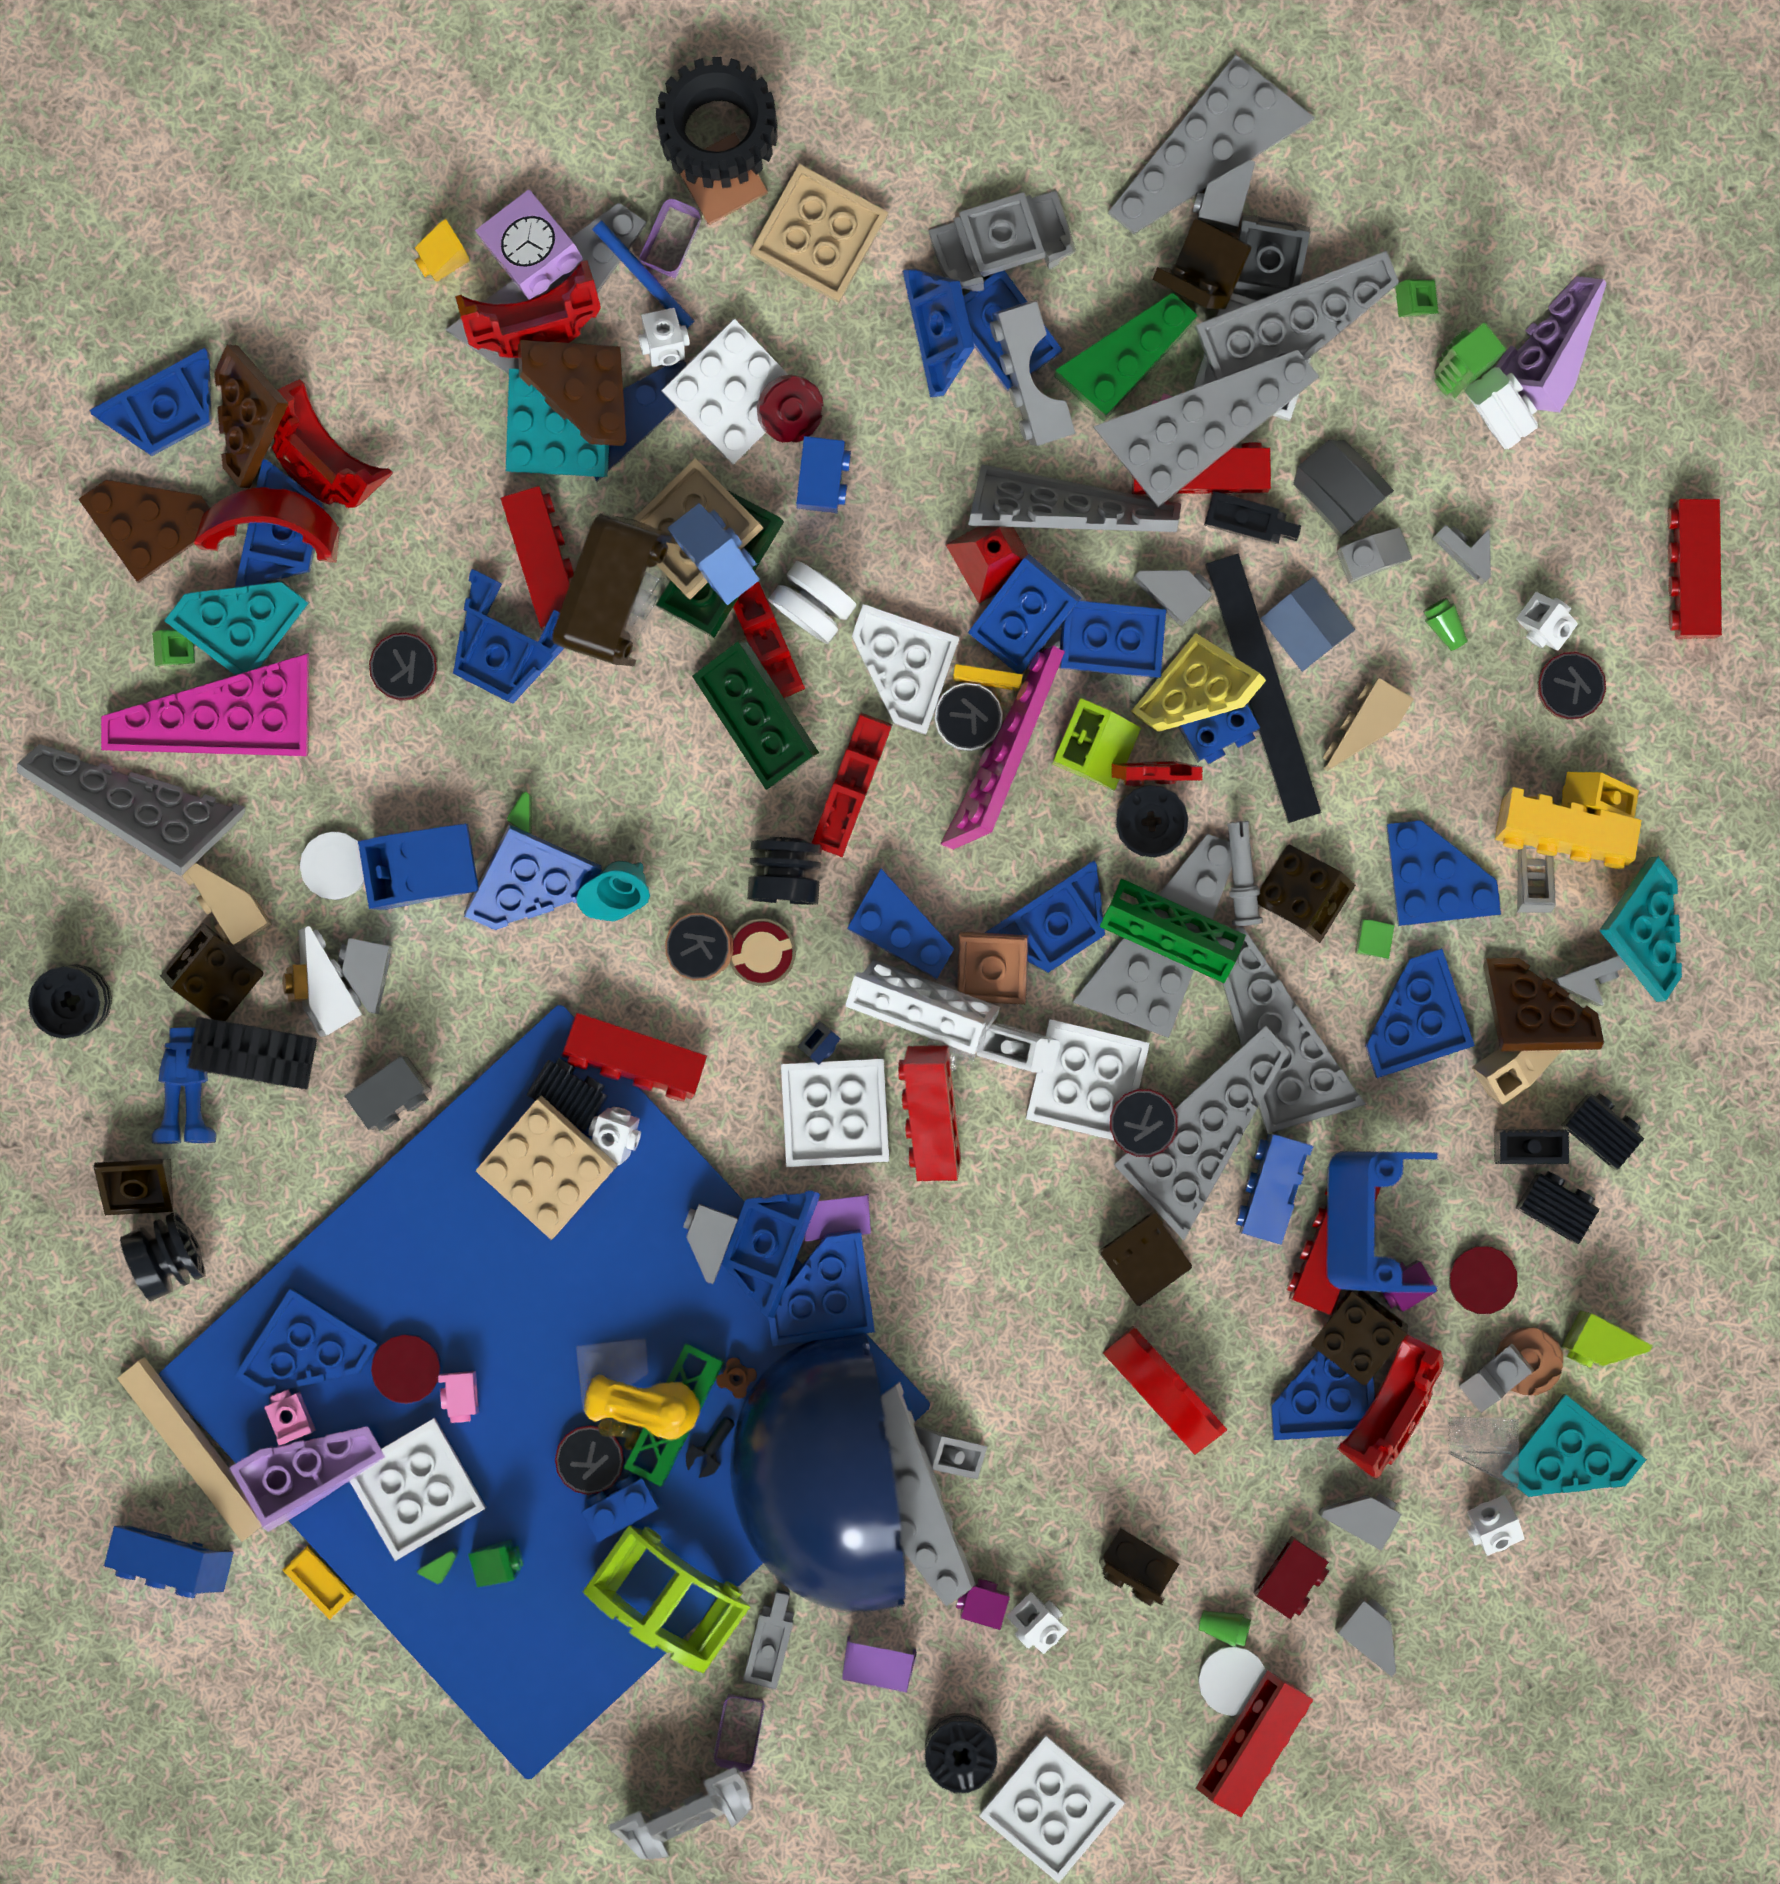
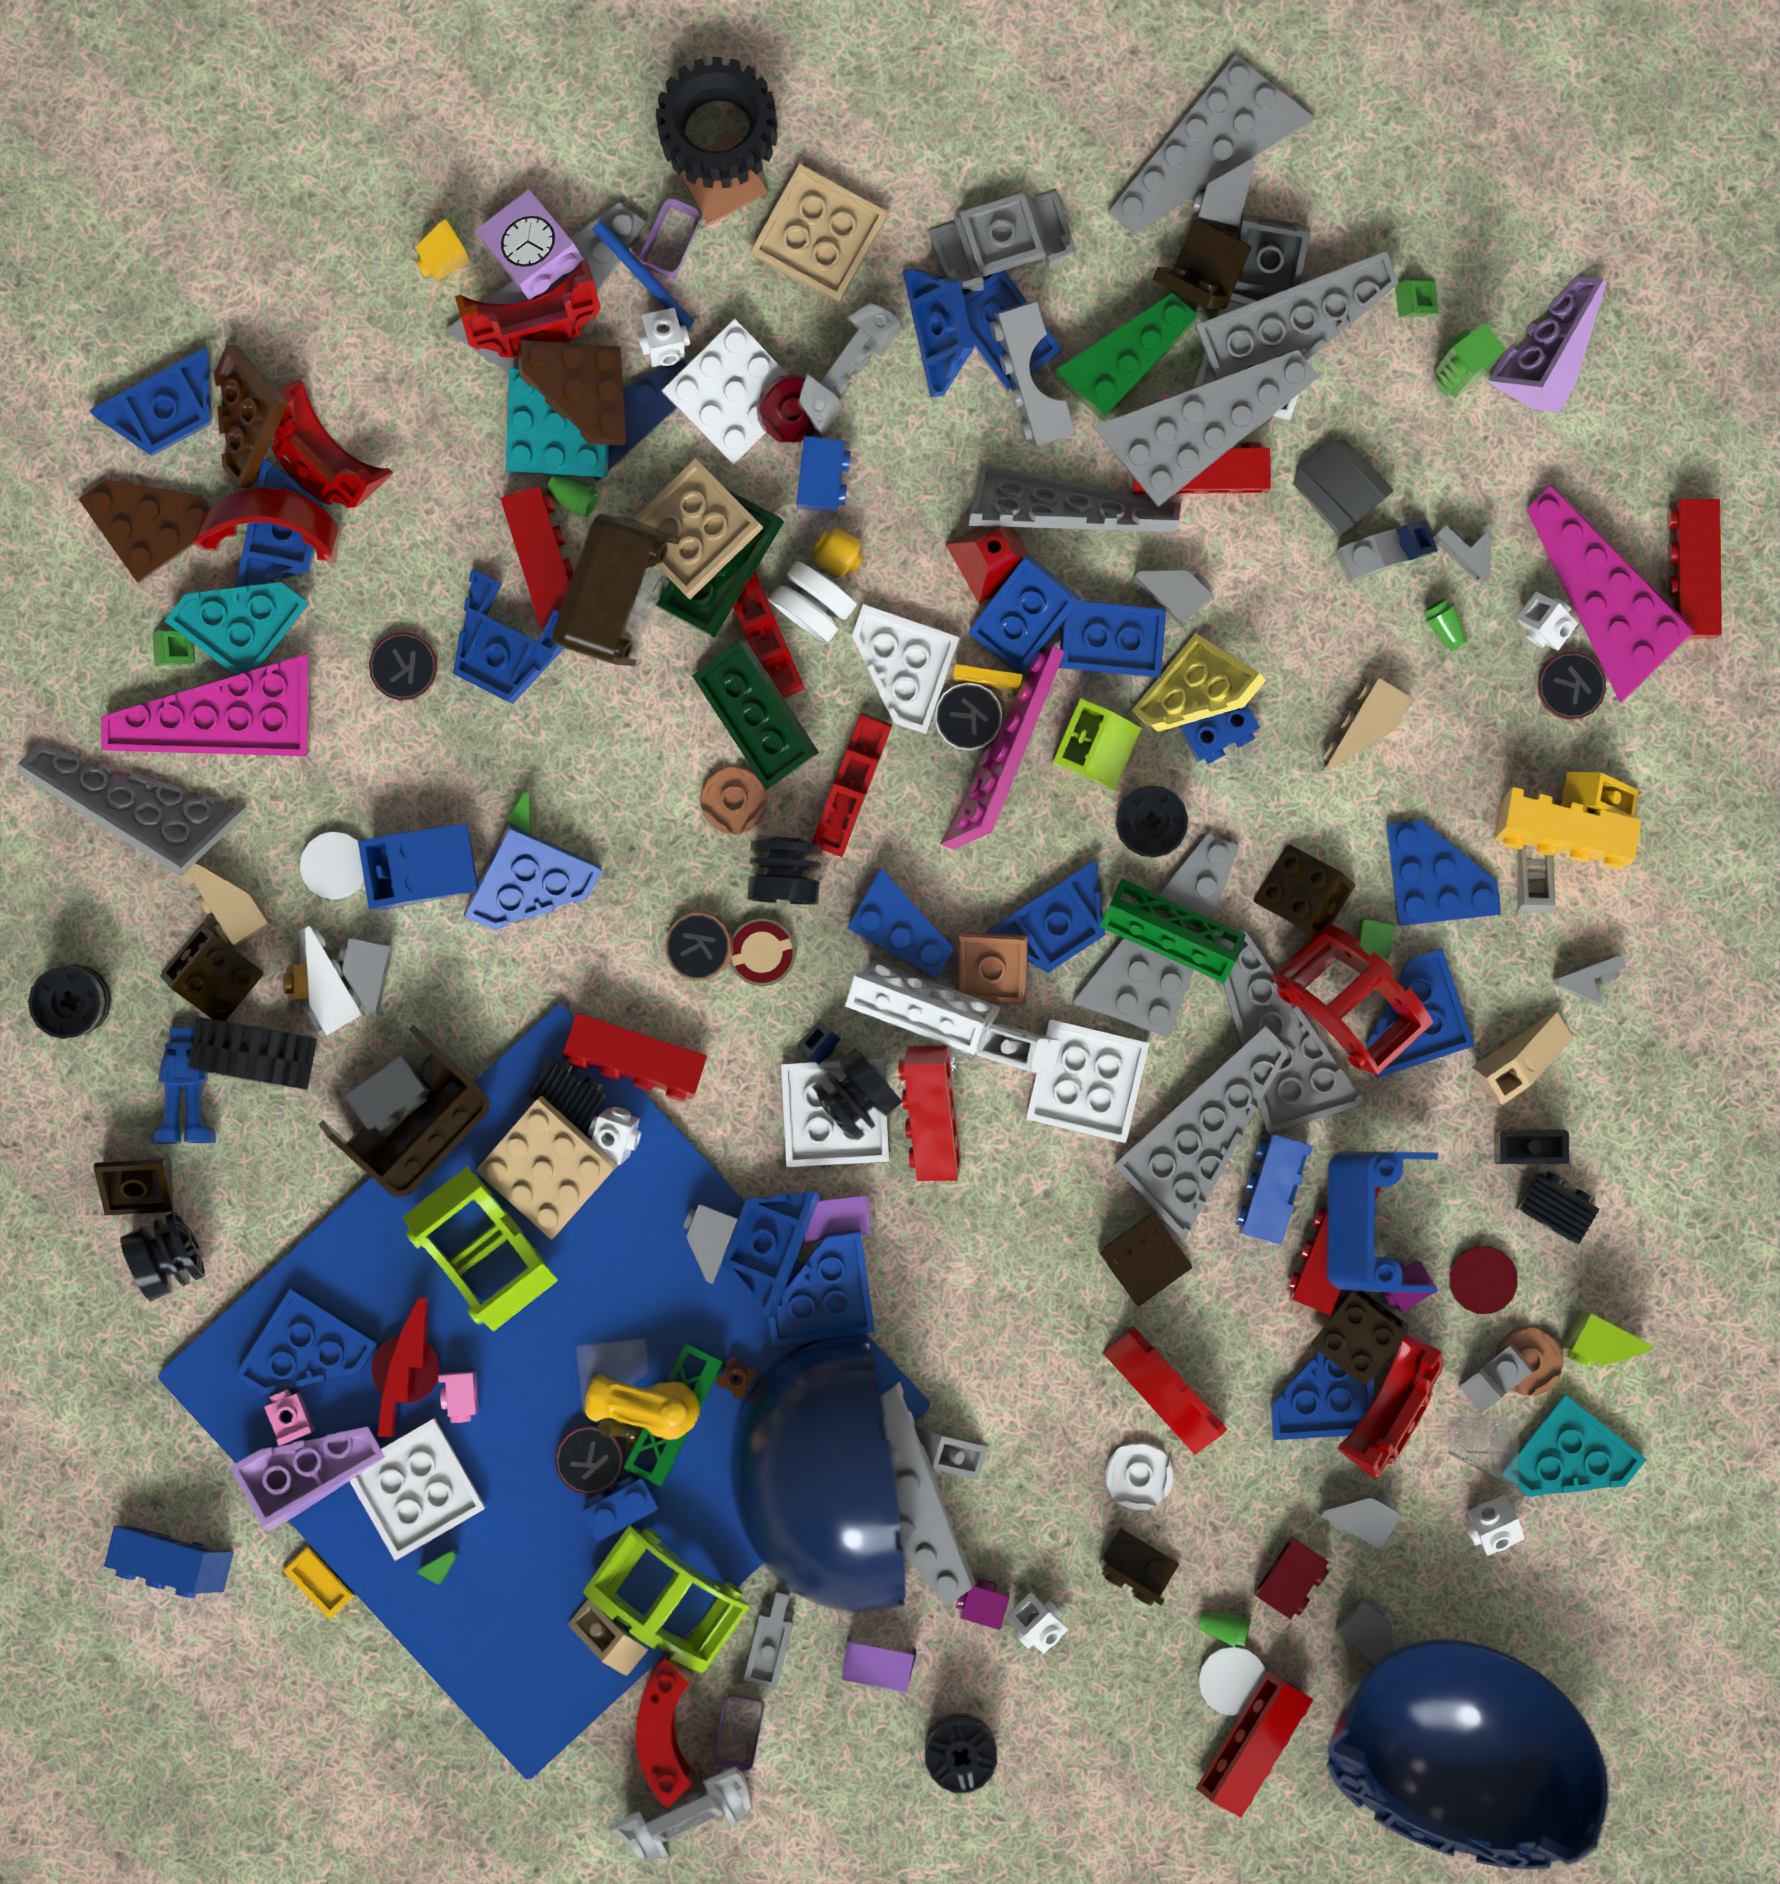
tan tile [117,1357,262,1542] -> none
green slope [468,1539,524,1587] -> none
teal piece [576,861,650,922] -> none
medium blue brick [667,503,760,605] -> none
black bar [686,1417,735,1478] -> none
white plate [979,1734,1125,1883] -> none
black tile [1110,1089,1178,1157] -> none
red wing [1112,761,1203,786] -> none
black hinge [1204,492,1302,544] -> none
black tile [1205,553,1321,824] -> none
light grey pin [1227,821,1263,926] -> none
sand blue slope [1260,577,1356,672] -> none
white brick [1465,367,1538,449] -> none
reddish brown plate [1483,958,1604,1051] -> none
black brick [1561,1093,1644,1170] -> none
teal plate [1599,856,1682,1002] -> none
none -> dark brown windscreen [318,1024,490,1198]
none -> red slope [378,1296,429,1436]
none -> lime window [402,1166,558,1332]
none -> bright green cone [546,474,599,517]
none -> tan slope [568,1599,649,1676]
none -> red window [635,1653,695,1809]
none -> nougat tile [700,766,768,834]
none -> light grey piece [799,303,901,438]
none -> yellow head [811,527,864,577]
none -> black wheel [812,1048,902,1141]
none -> white tile [1105,1441,1173,1510]
none -> red window [1272,924,1434,1075]
none -> dark blue windscreen [1326,1639,1609,1870]
none -> dark blue plate [1396,520,1438,561]
none -> dark pink wing [1526,485,1696,703]

